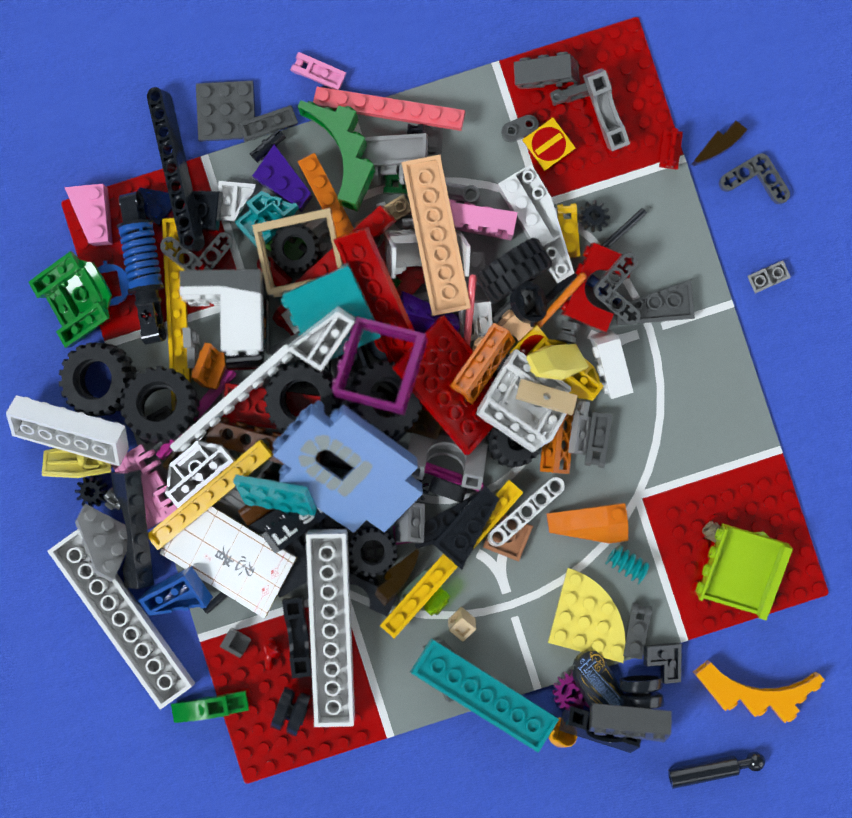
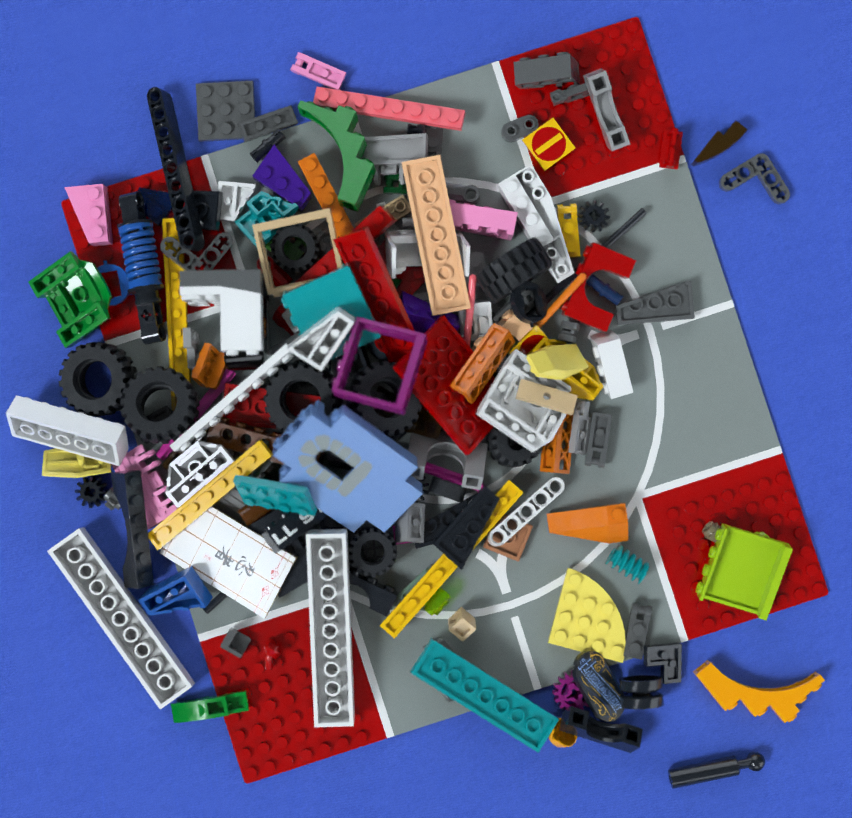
light grey plate [75,504,127,581] -> none
black wheel [270,686,311,737] -> none
black arch [282,596,312,678] -> none
dark brown slope [375,549,419,606] -> none
dark grey wedge [589,704,672,742] -> none
dark grey beam [593,252,641,325] -> none
light grey slope [747,260,791,293] -> none

